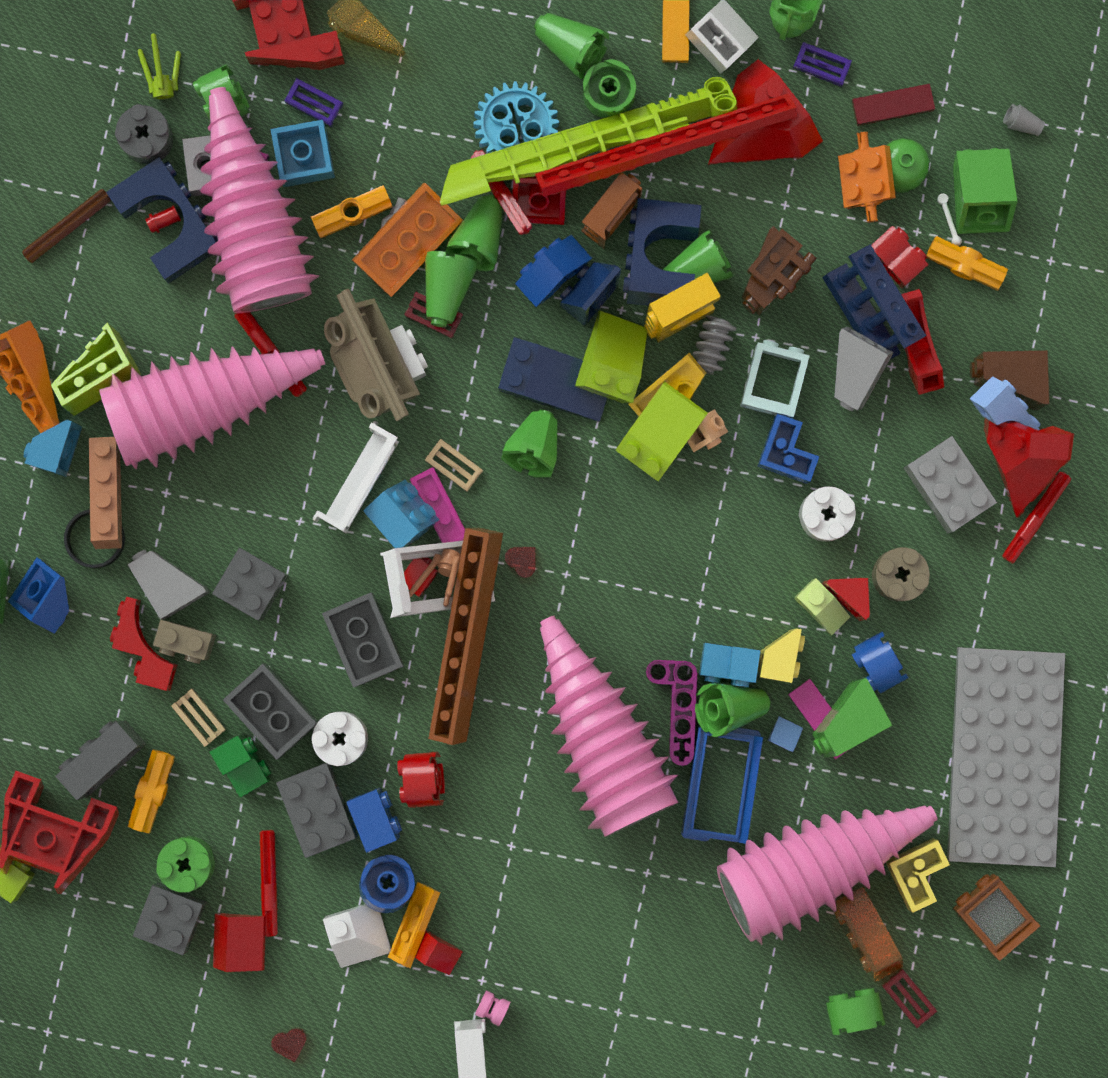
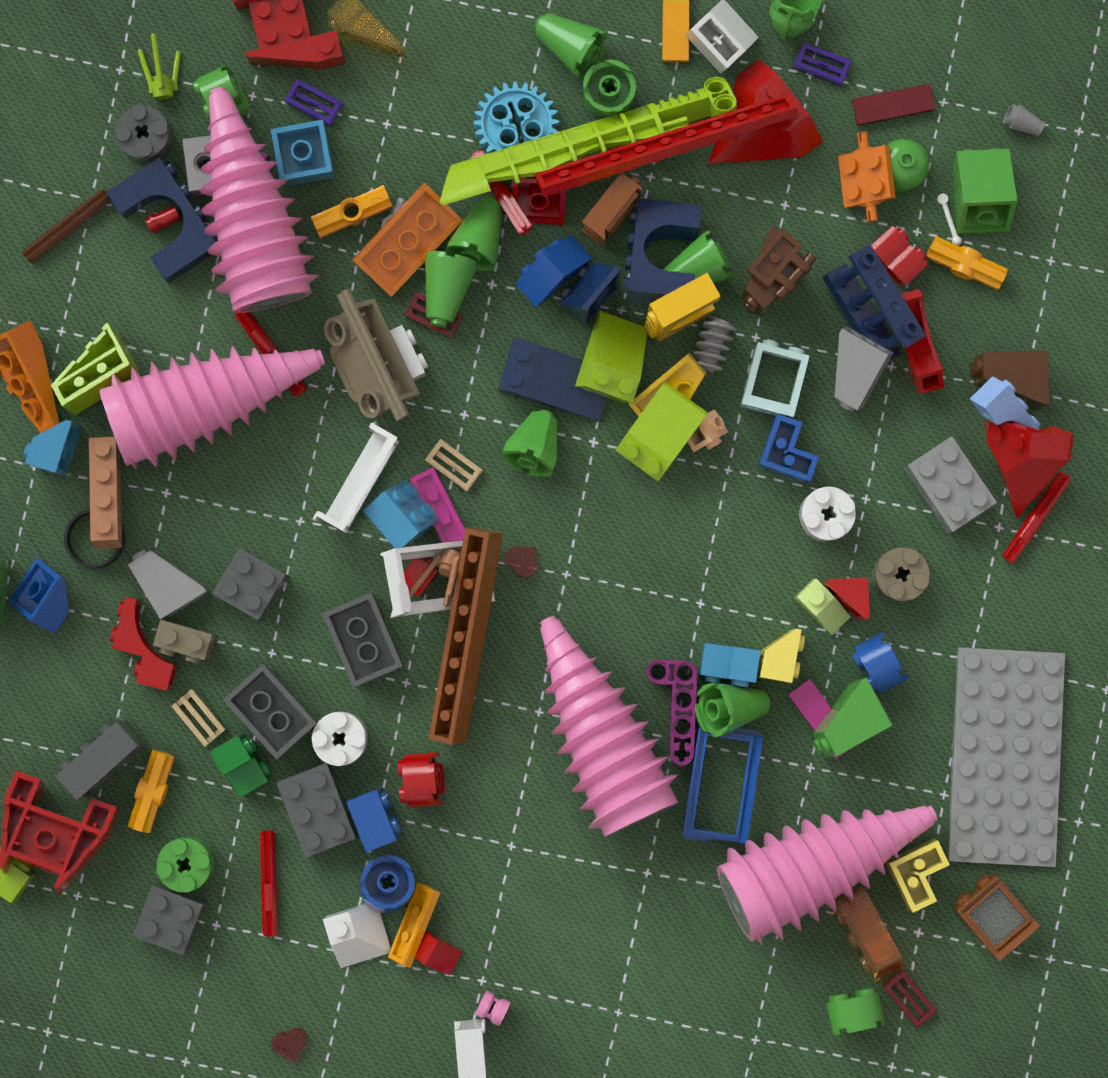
red slope [213,913,266,972] -> none
medium blue slope [768,717,803,752] -> none

